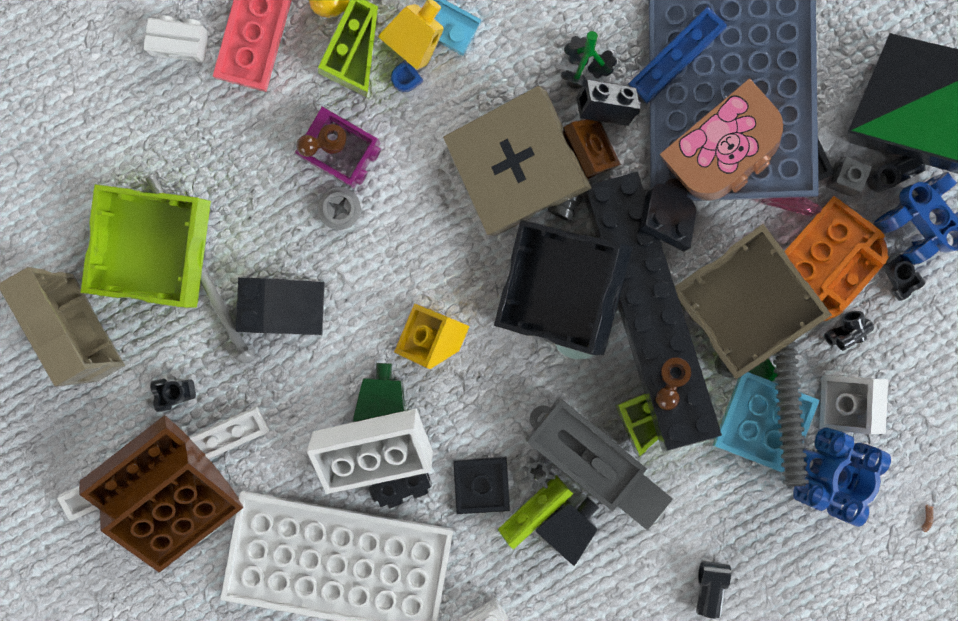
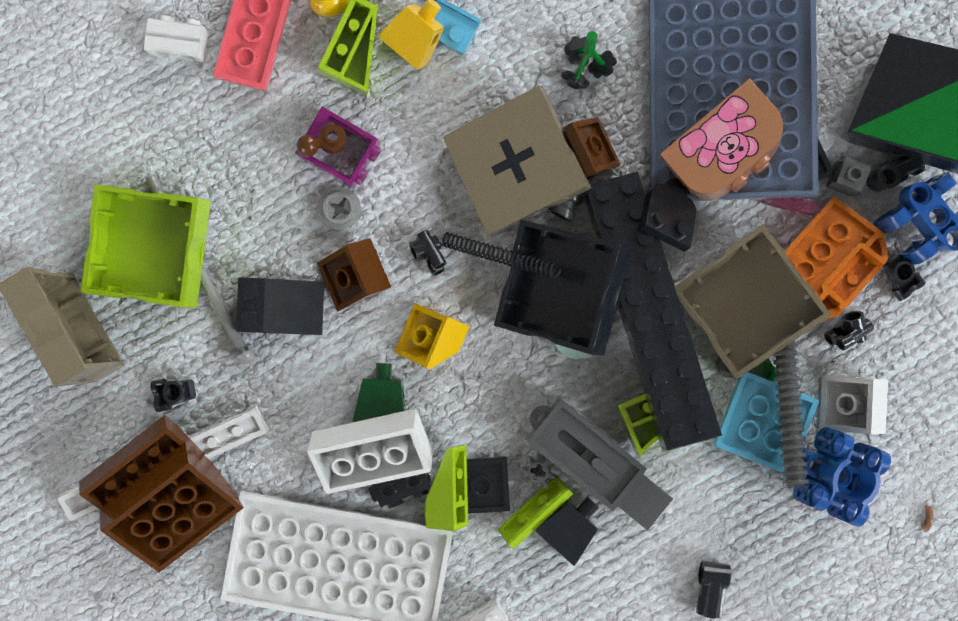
blue tile [391,60,424,92] -> none
black brick [576,80,641,126] -> none
blue tile [628,6,727,104] -> none
reddish brown plate [656,358,691,410] -> none
none -> reddish brown slope [317,238,391,312]
none -> black plate [409,230,447,276]
none -> lime slope [424,444,468,531]
none -> black piece [440,232,561,279]

